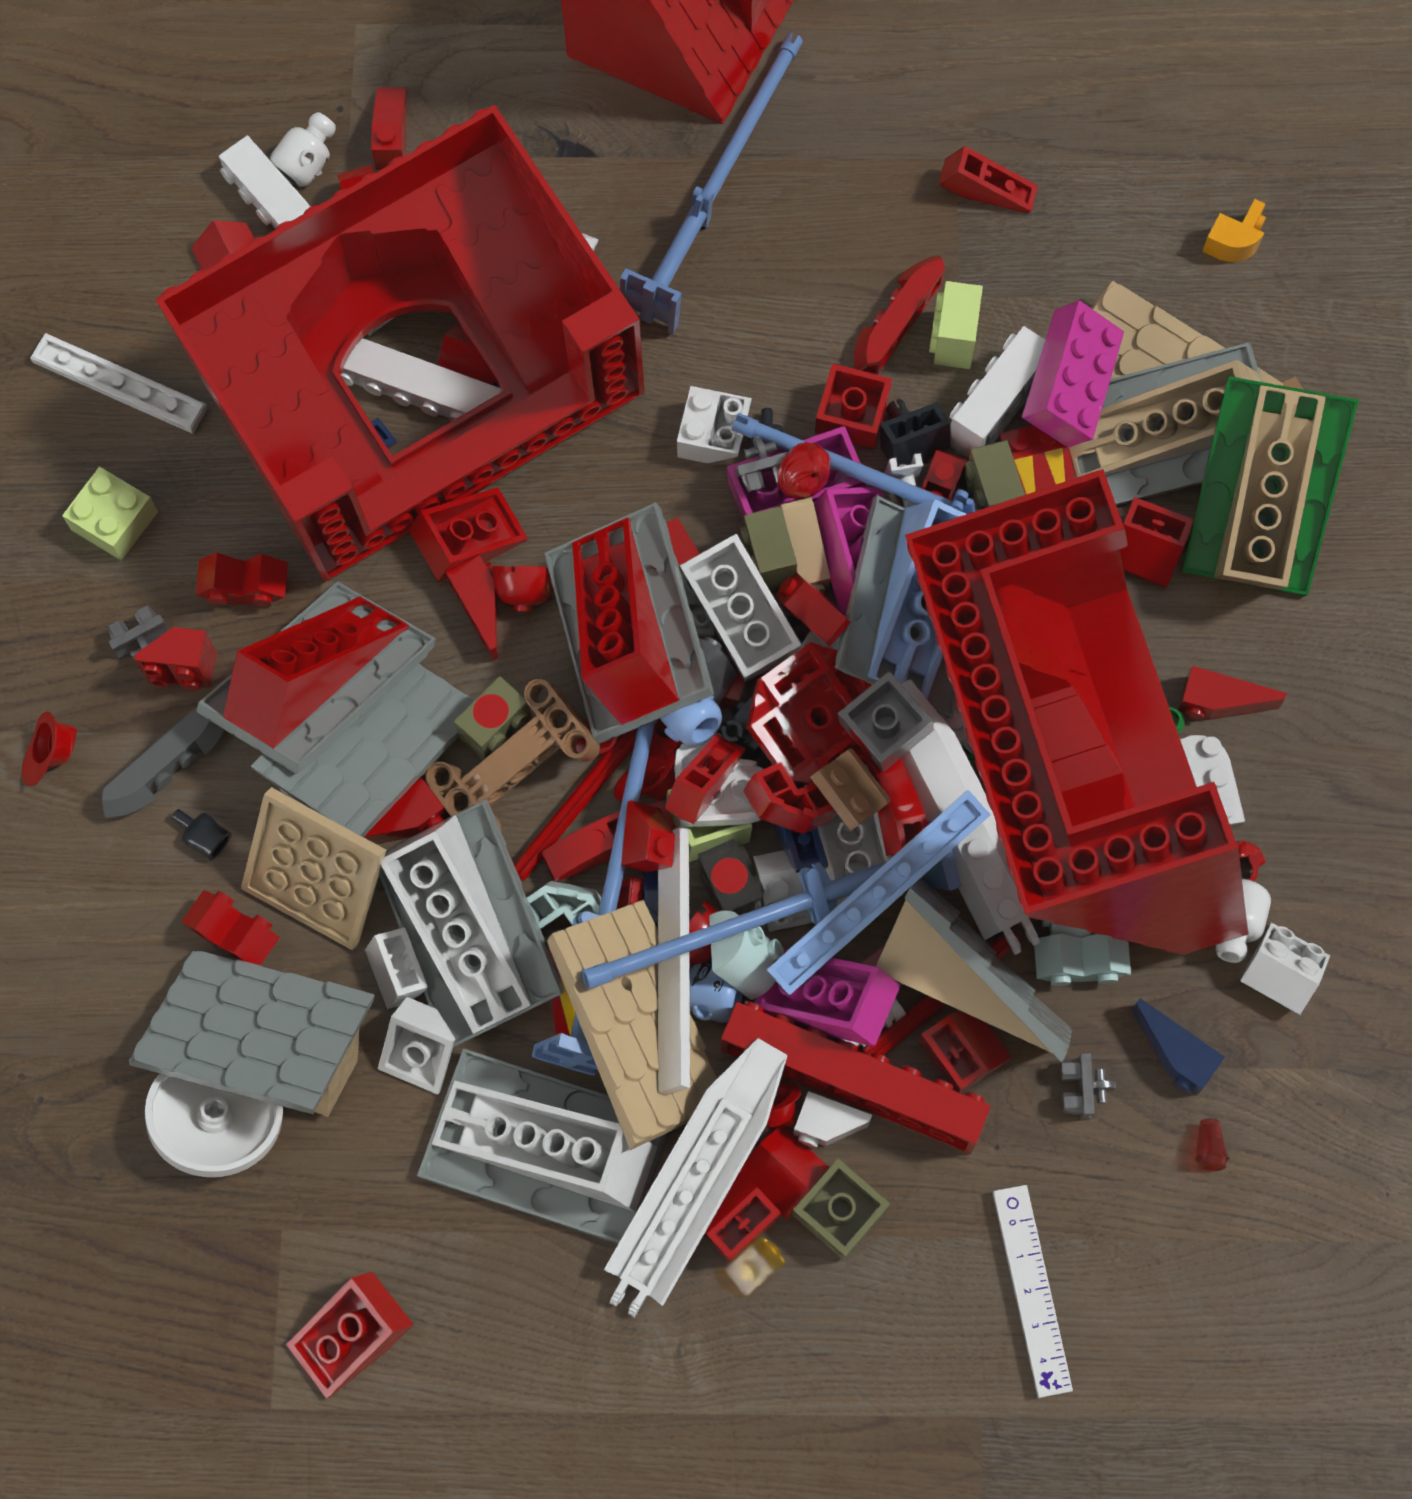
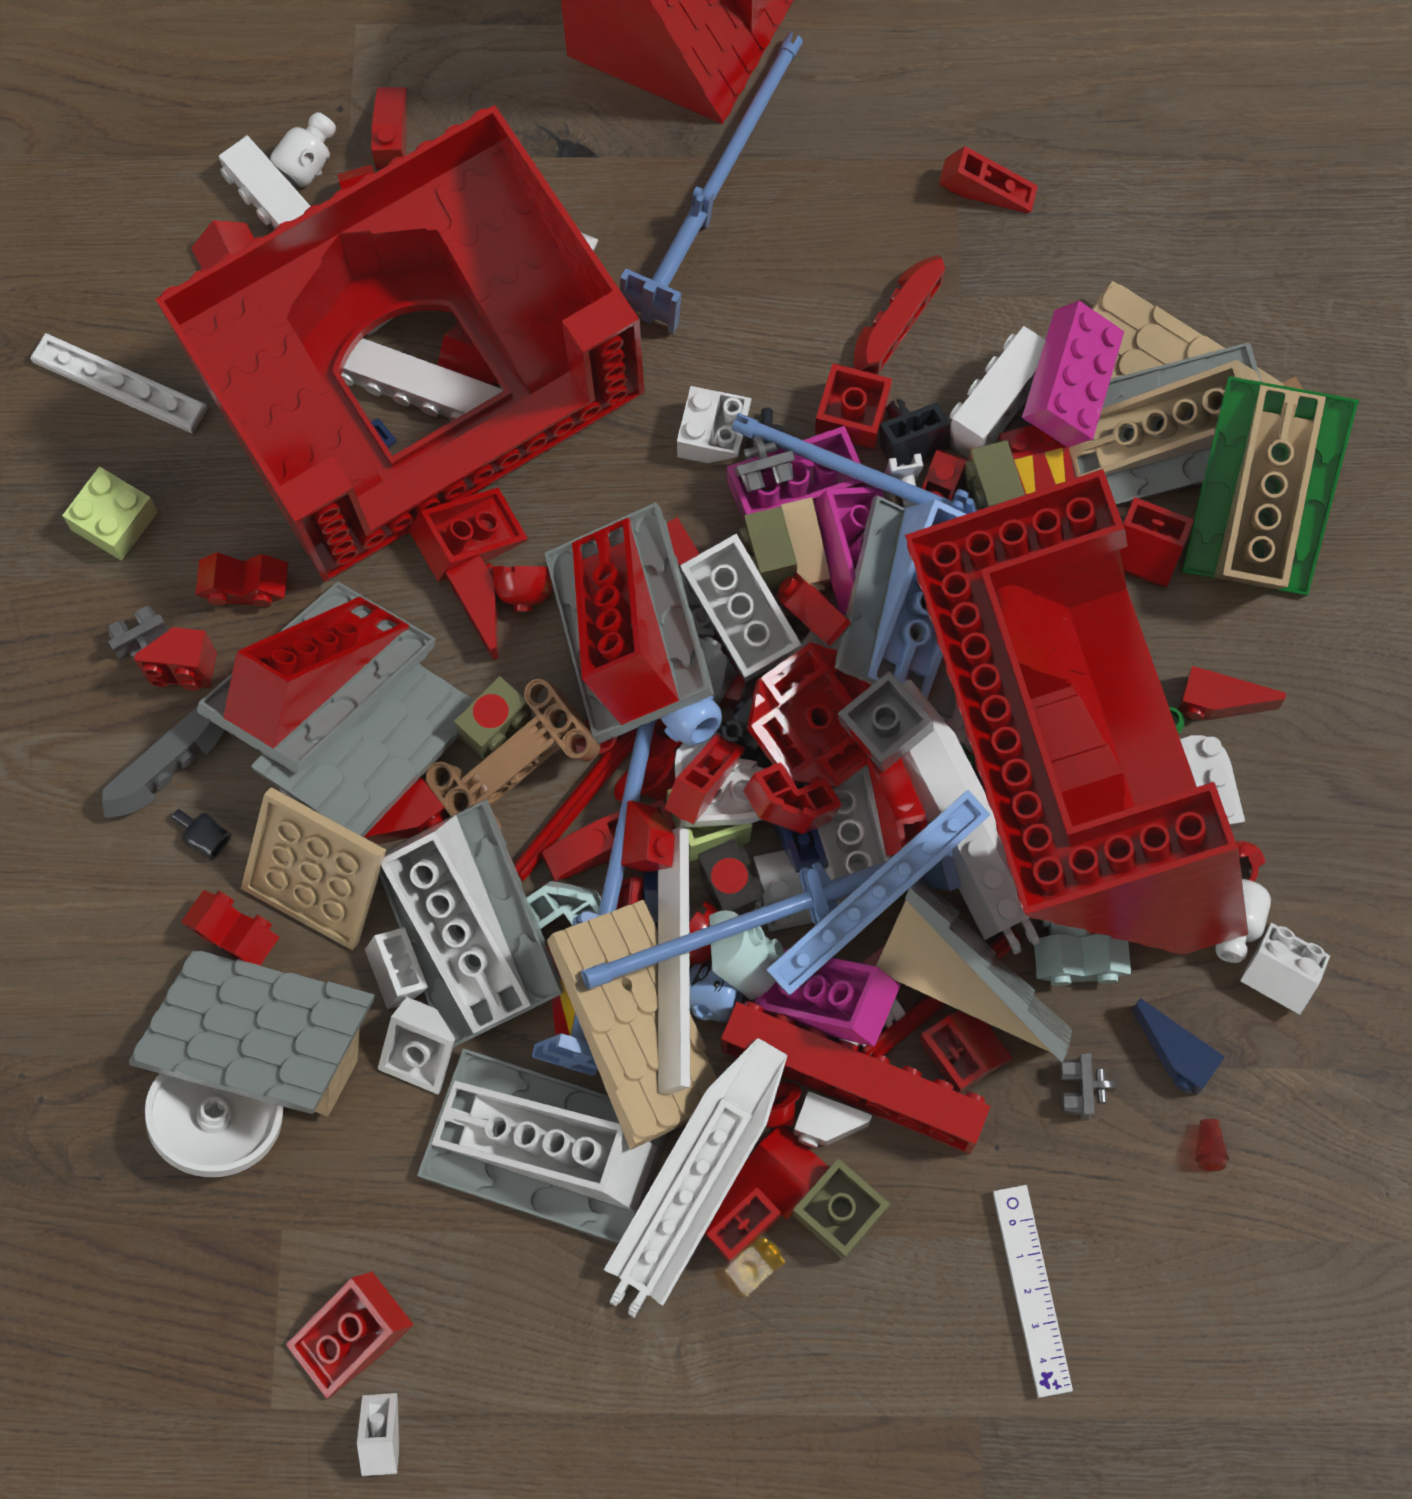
red piece [22,711,77,787] -> none
red hair [777,442,831,499] -> none
medium nougat bracket [810,748,890,831] -> none
yellowish green brick [929,281,983,369] -> none
light orange brick [1202,199,1266,262] -> none
none -> white slope [357,1393,399,1476]

